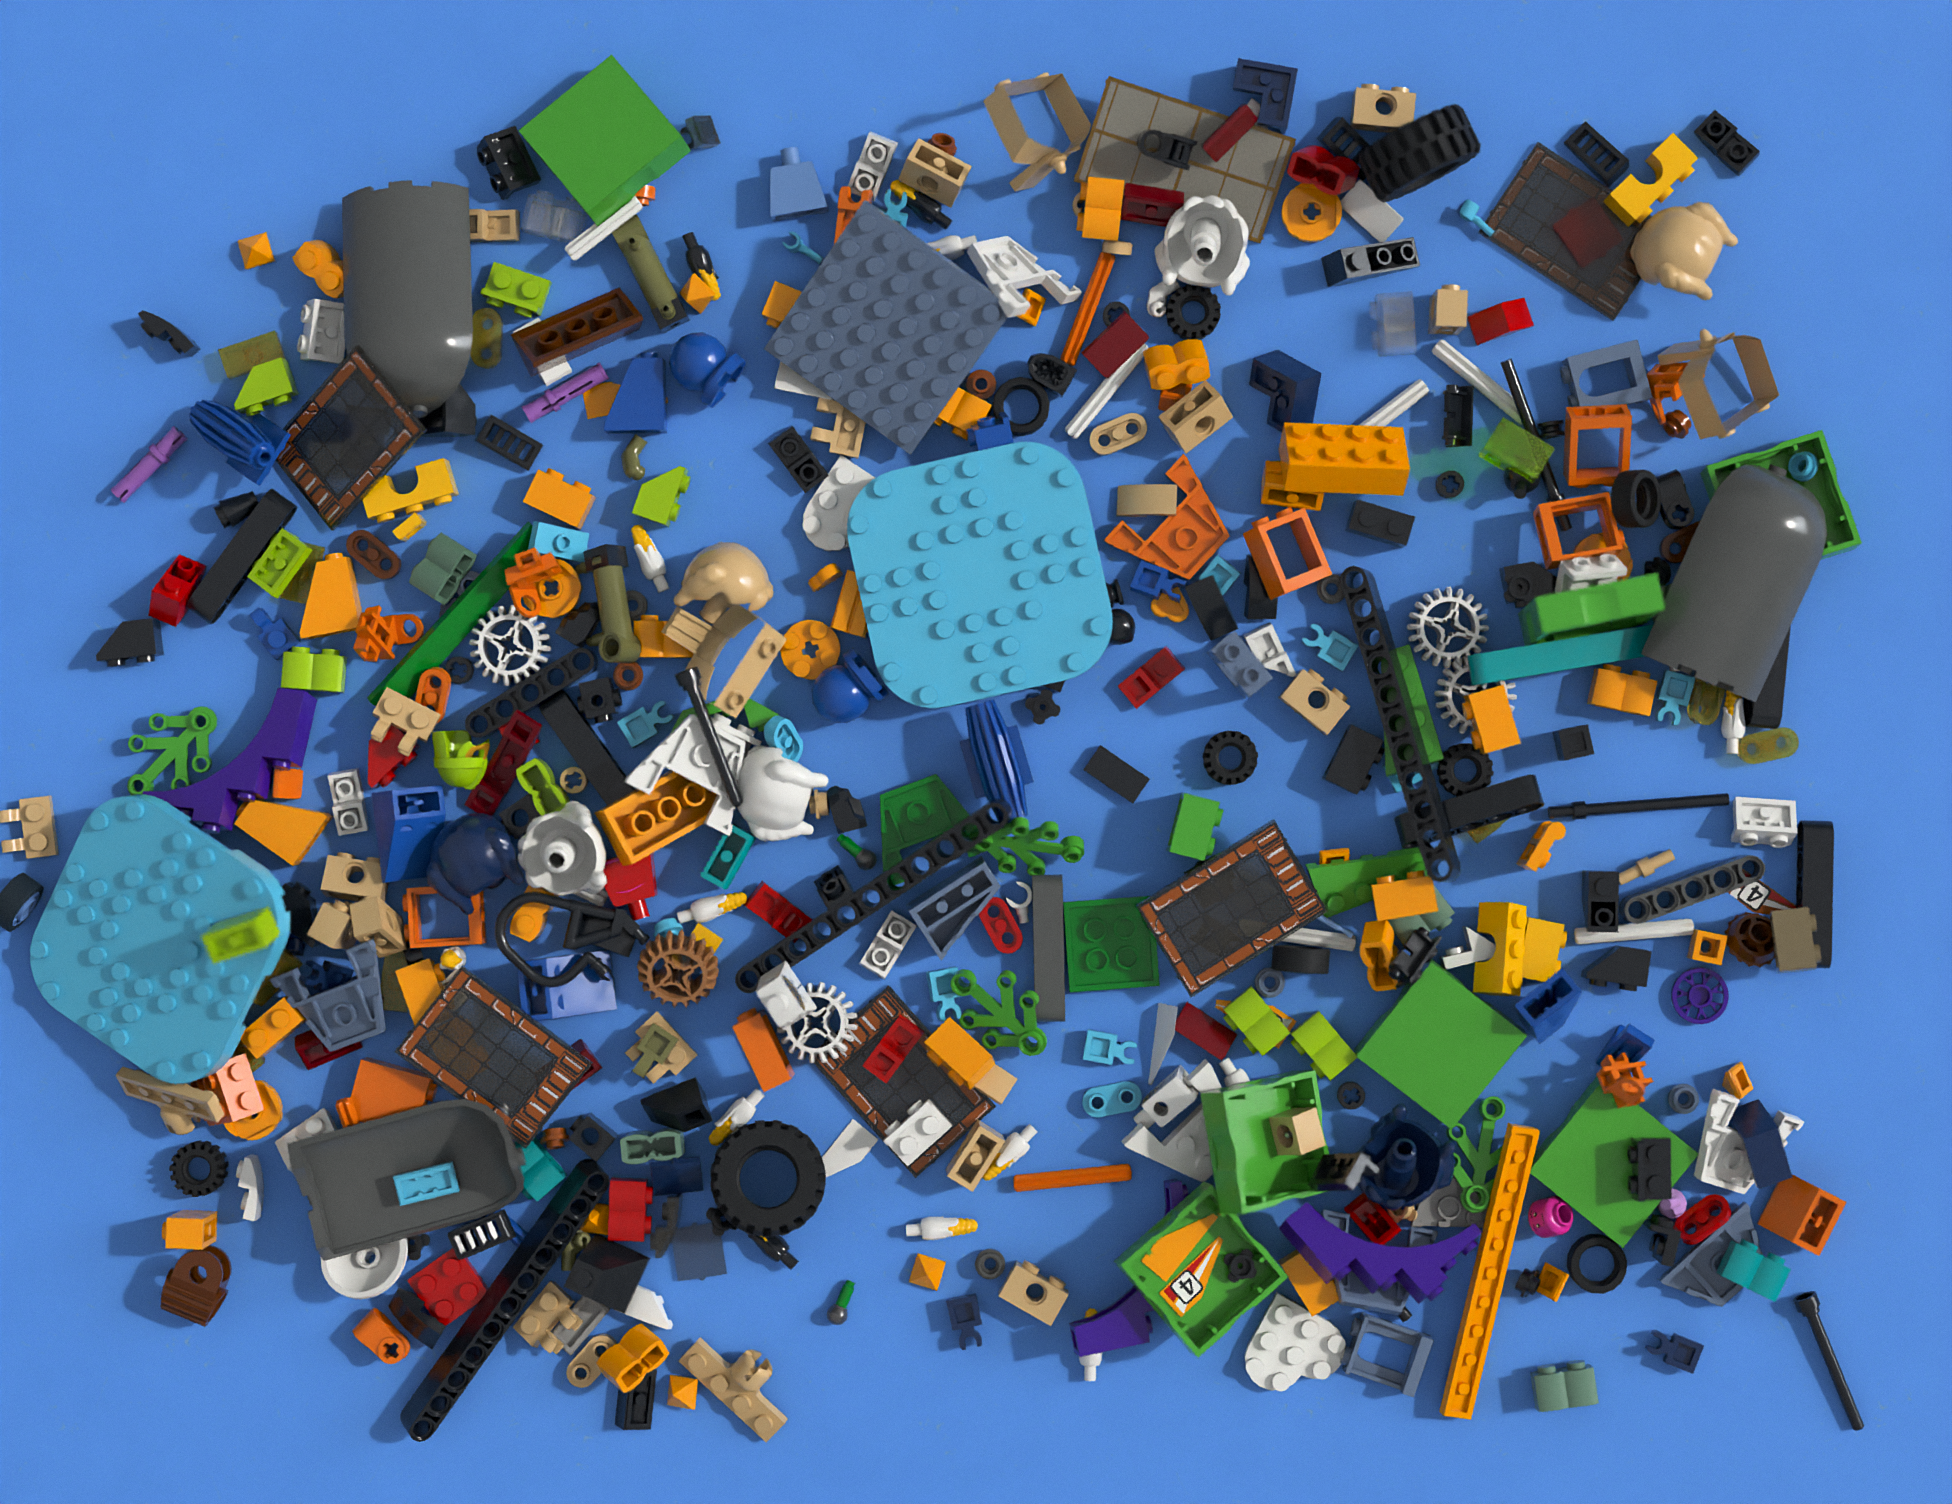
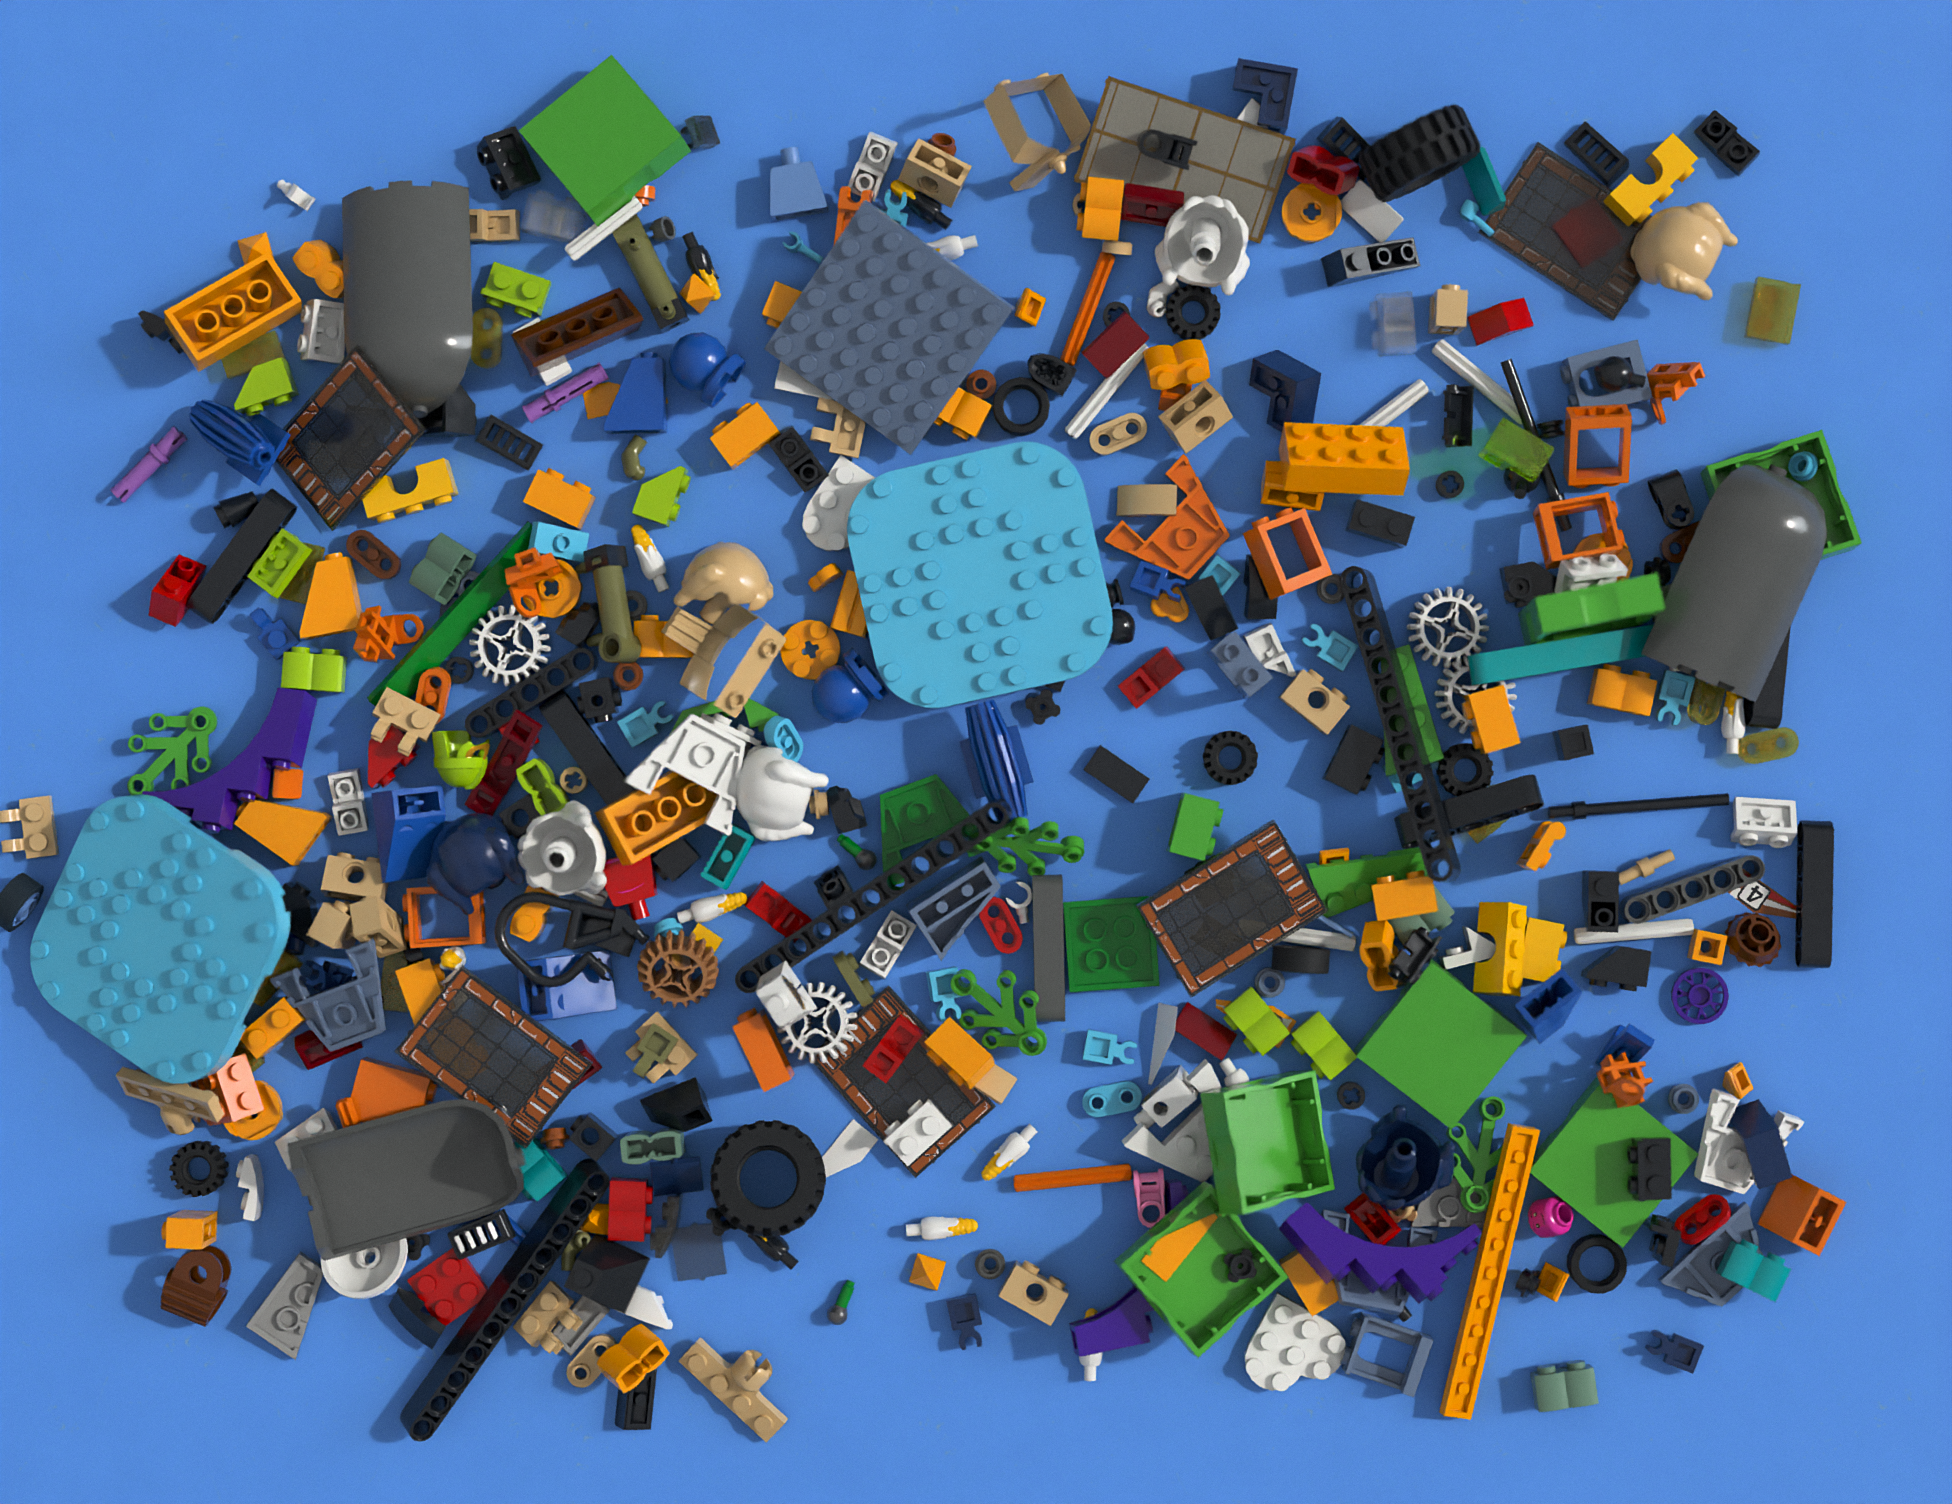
black slope [96,618,164,667] -> none
lime panel [201,906,280,964] -> none
orange piece [352,1308,411,1364] -> none
yellow tile [392,512,427,542] -> none
medium azure plate [393,1161,460,1206] -> none
light orange slope [667,1375,698,1410] -> none
black piece [675,666,742,807] -> none
white piece [708,1088,765,1146] -> none
tan brick [945,1119,1005,1192] -> none
blue brick [966,412,1014,451] -> none
white wing [967,236,1082,317] -> none
sticker [1159,1236,1223,1317] -> none
dark red slope [1200,104,1258,162] -> none
tan piece [1268,1107,1325,1155] -> none
black bracket [1308,1152,1380,1192] -> none
tan brick [1350,84,1416,133] -> none
black tyre [1611,470,1661,528] -> none
tan piece [1657,329,1779,439] -> none
lavender plate [1657,1188,1687,1219] -> none
dark orange plate [1663,410,1691,438] -> none
dark tan brick [1769,907,1821,974] -> none
black piece [1793,1291,1864,1431] -> none
none -> light orange brick [164,252,302,372]
none -> light grey wing [246,1251,323,1360]
none -> white piece [277,180,316,211]
none -> dark grey hinge [649,216,676,242]
none -> black brick [652,836,702,882]
none -> light orange brick [709,402,780,470]
none -> olive plate [832,950,876,1008]
none -> bright pink piece [1133,1168,1165,1228]
none -> teal slope [1462,146,1506,216]
none -> black piece [1594,356,1646,393]
none -> clear yellow plate [1744,277,1801,345]

